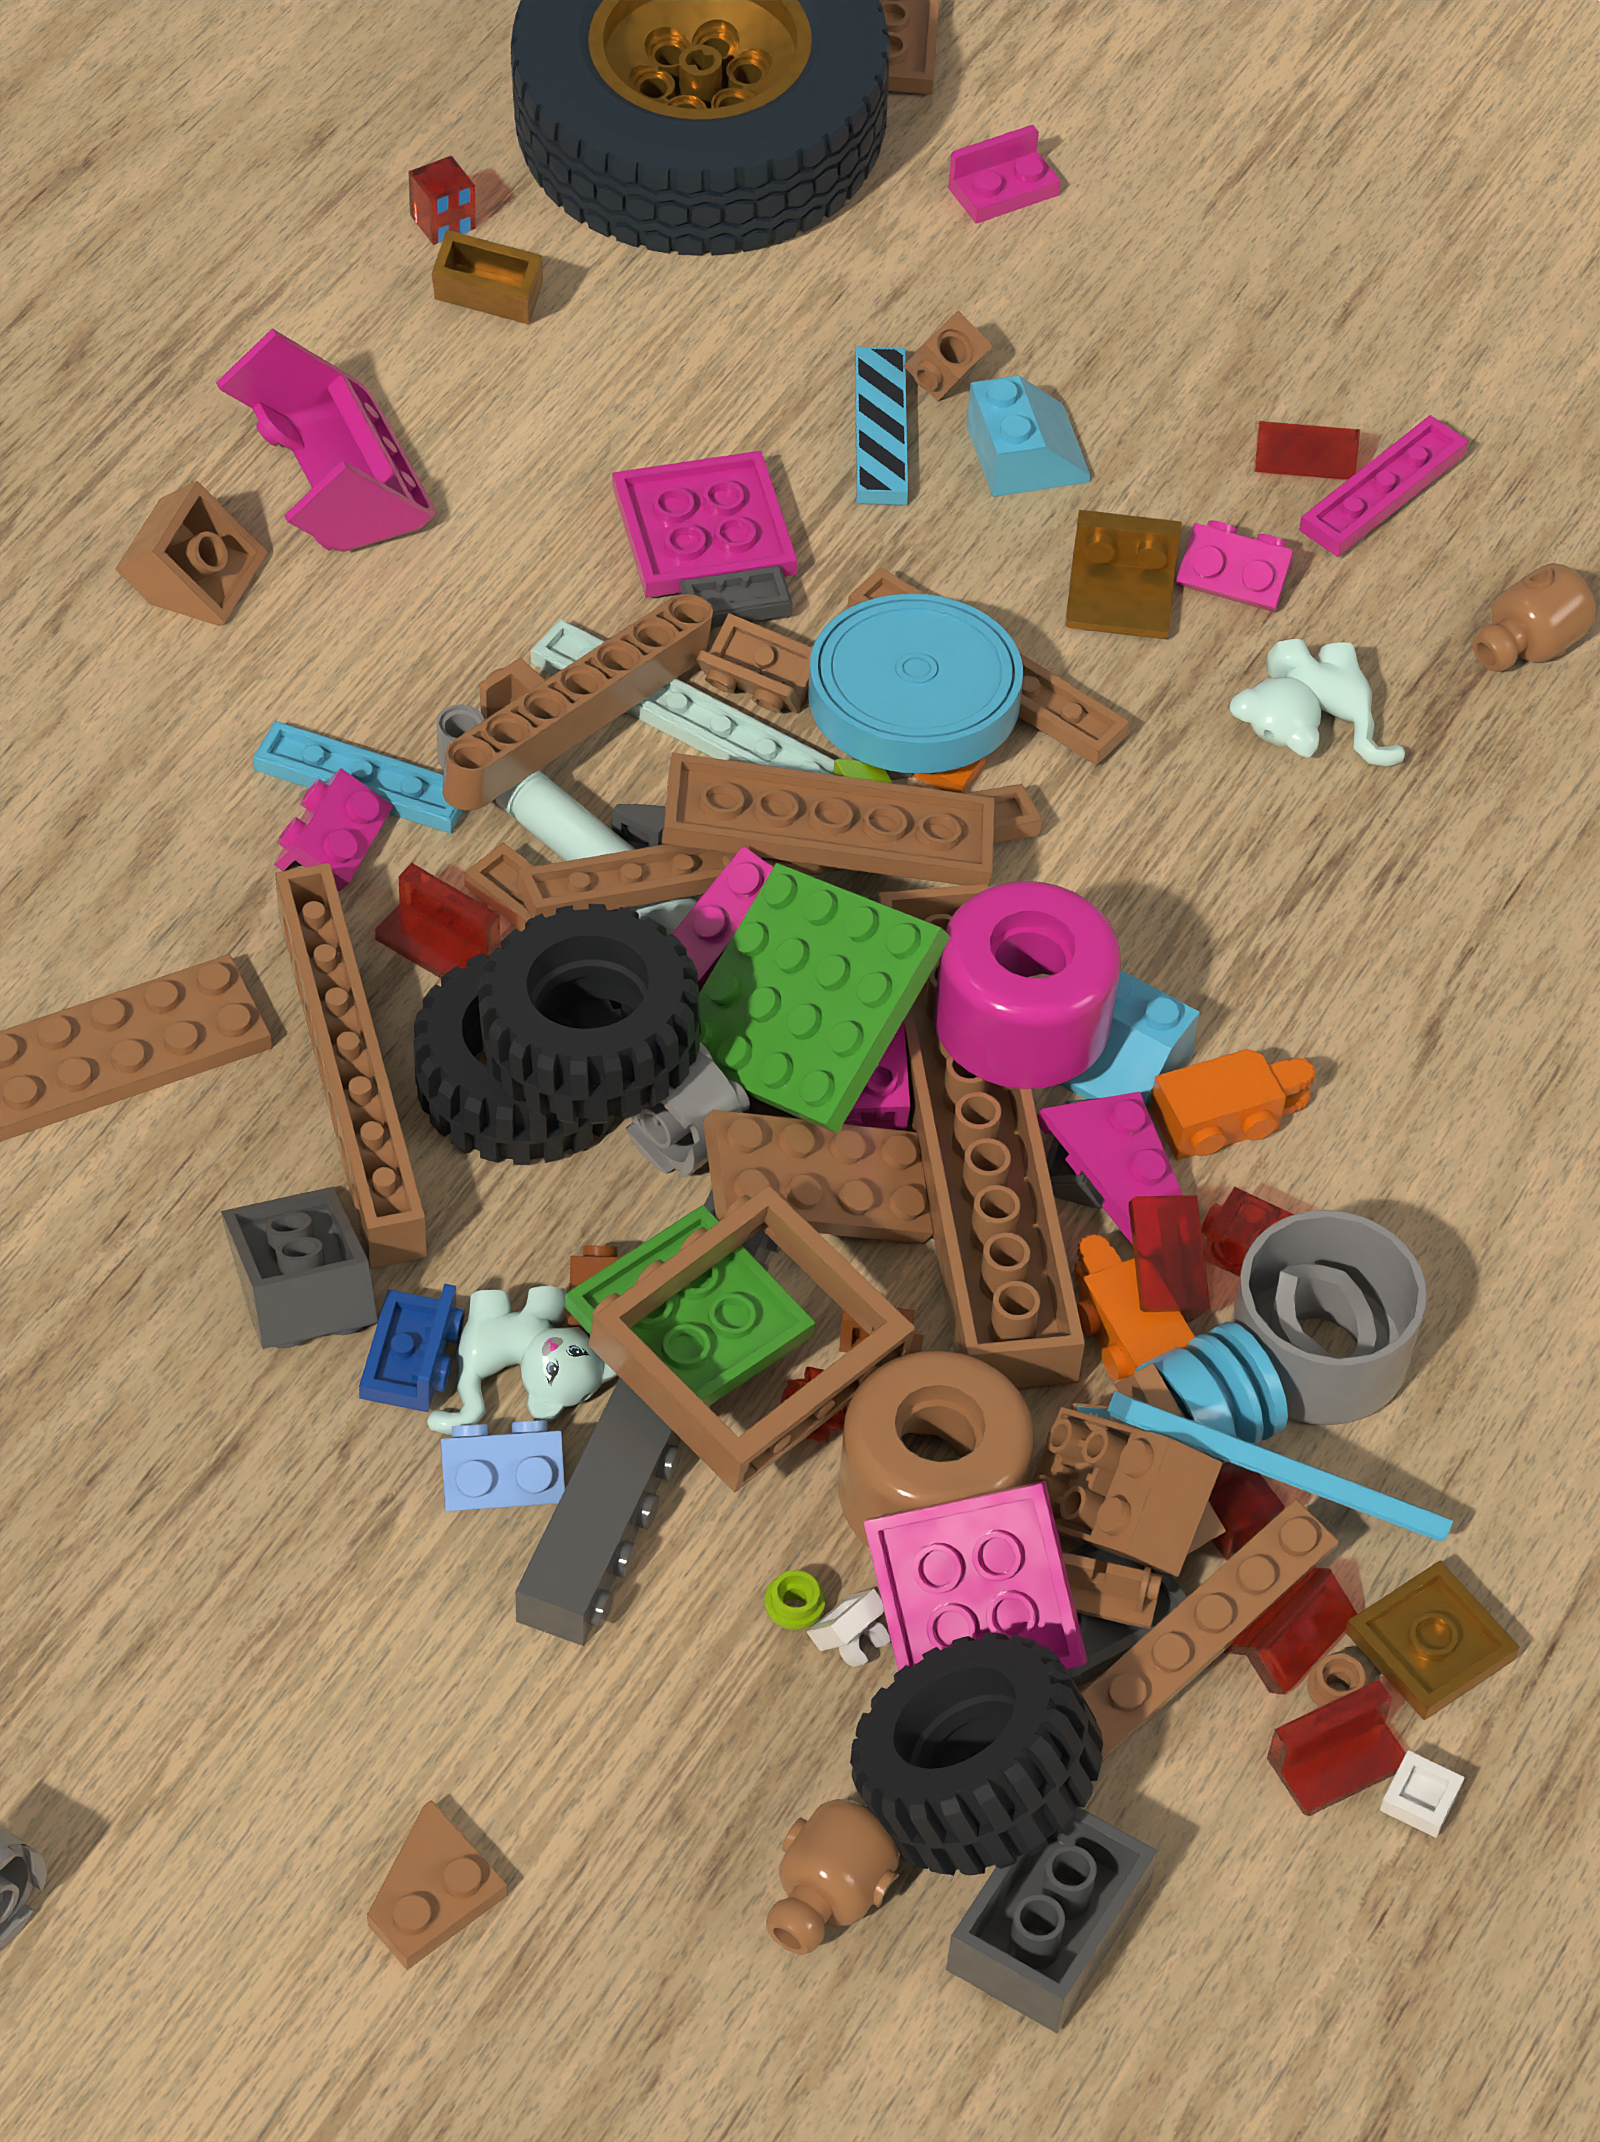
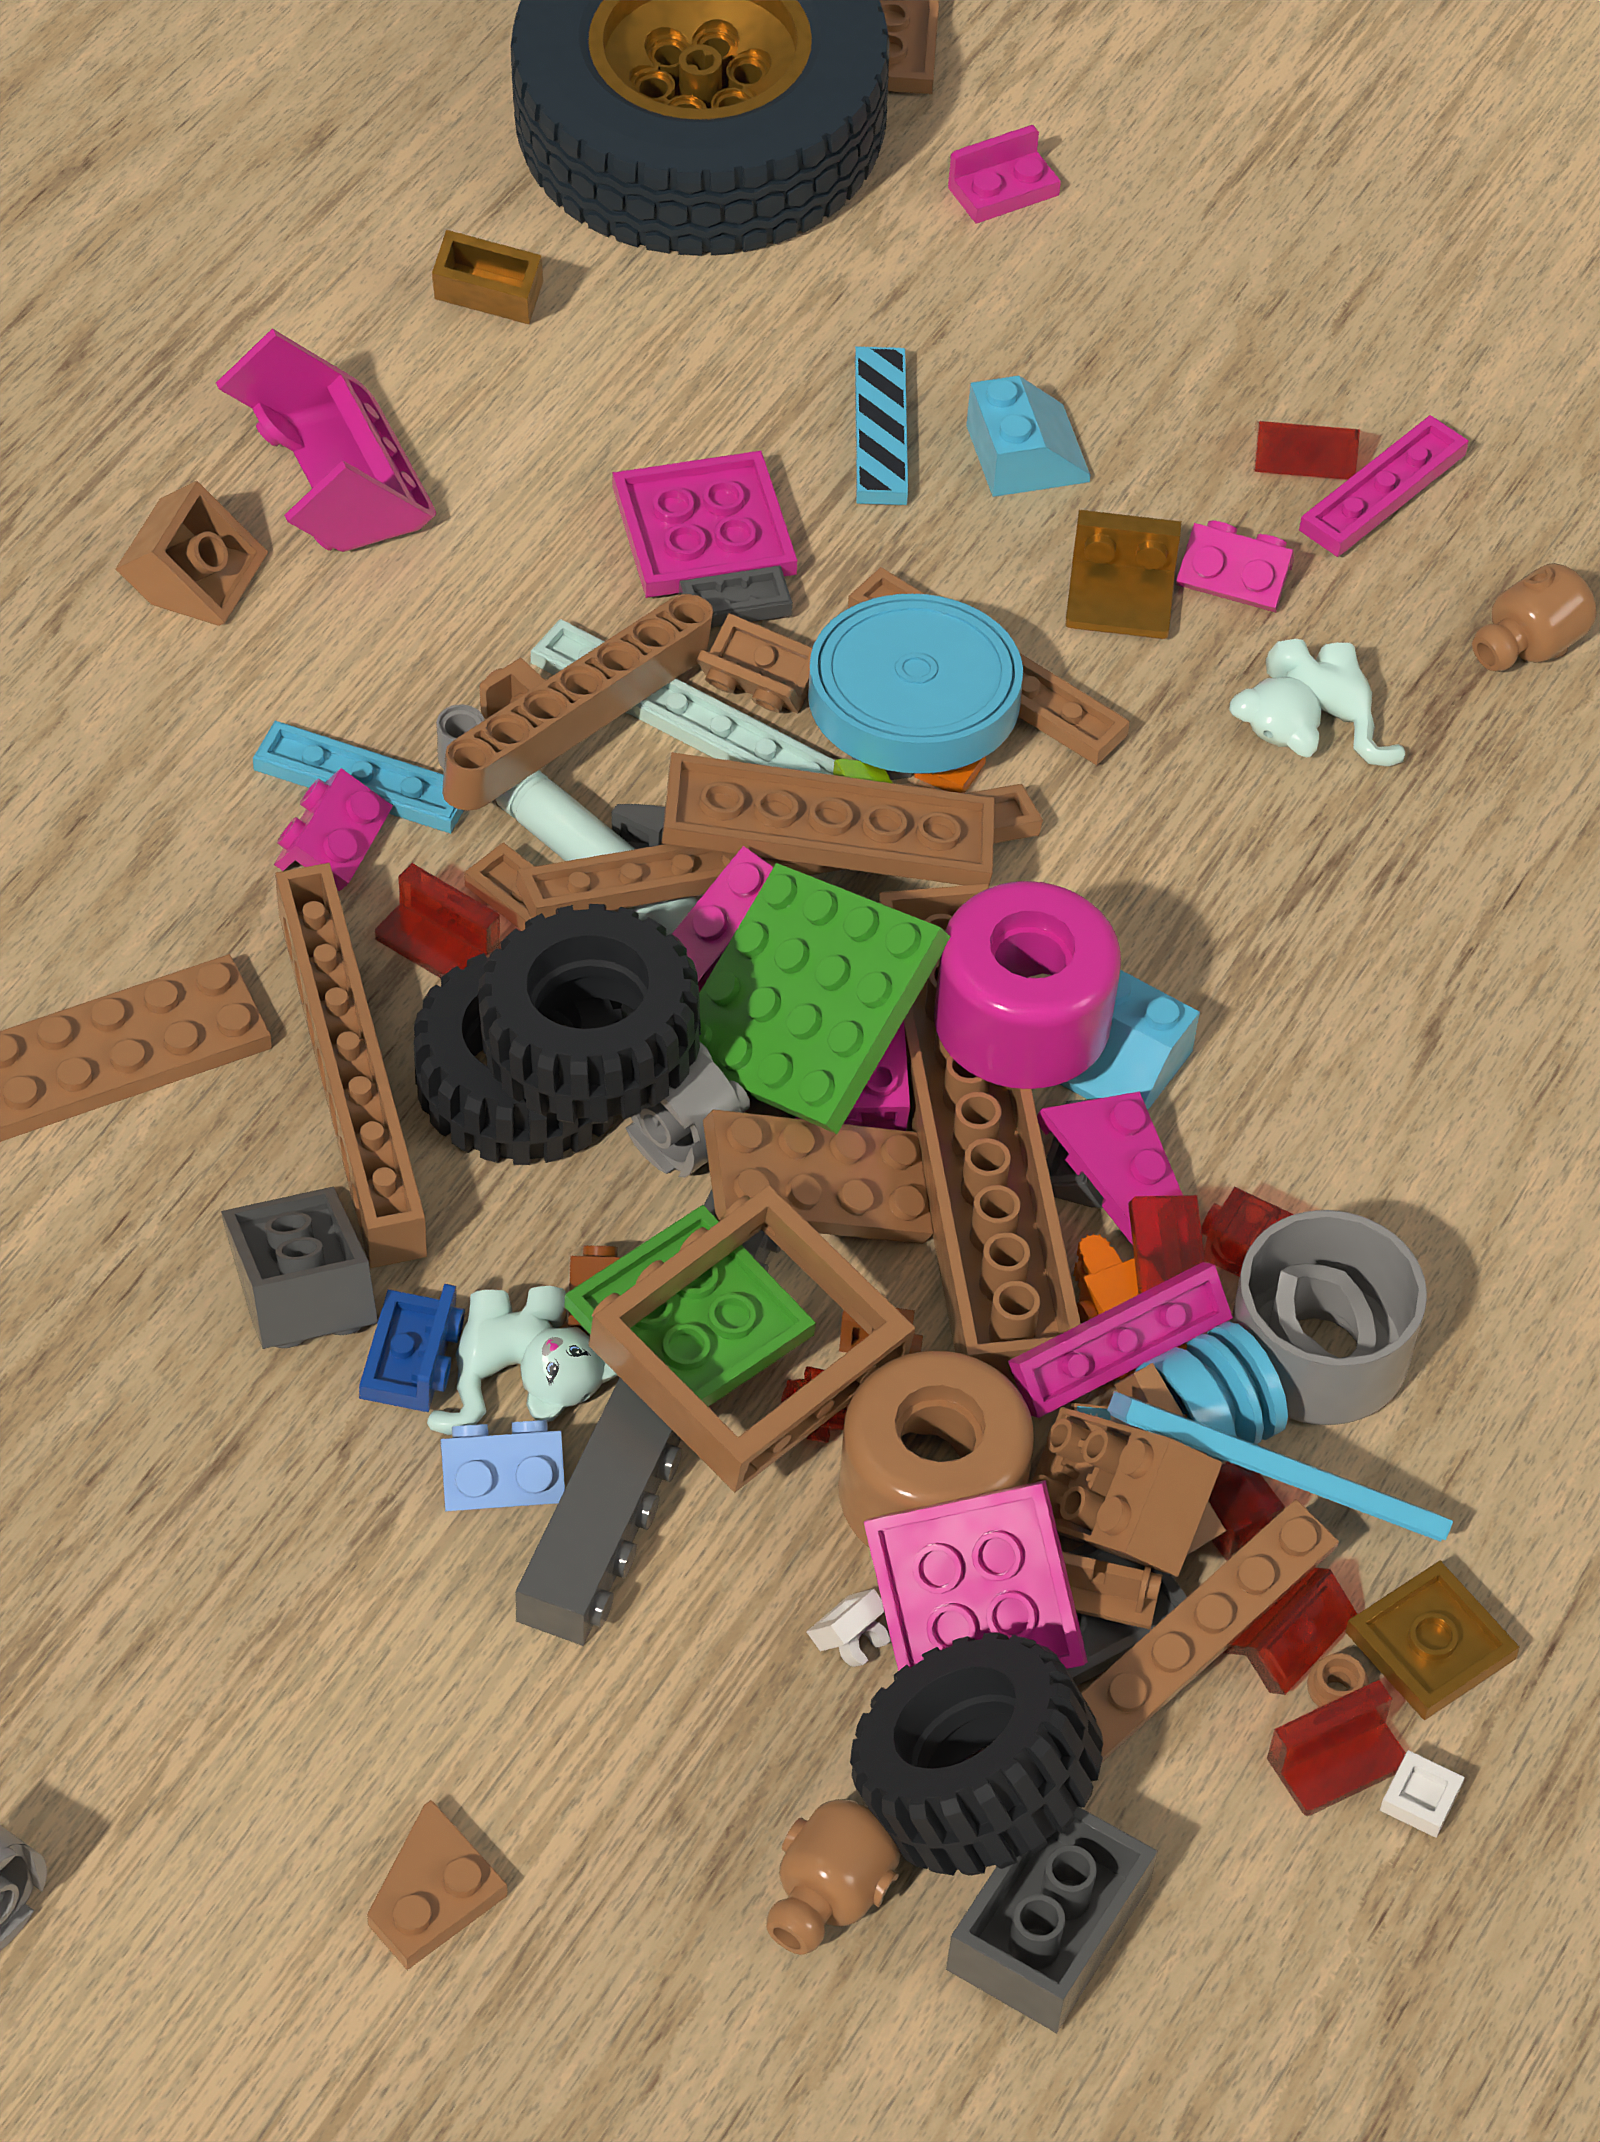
clear red brick [408,155,476,245] -> none
lime plate [764,1570,825,1630] -> none
medium nougat brick [903,310,993,401] -> none
orange hinge [1150,1049,1316,1161] -> none
none -> dark pink plate [1008,1262,1233,1418]

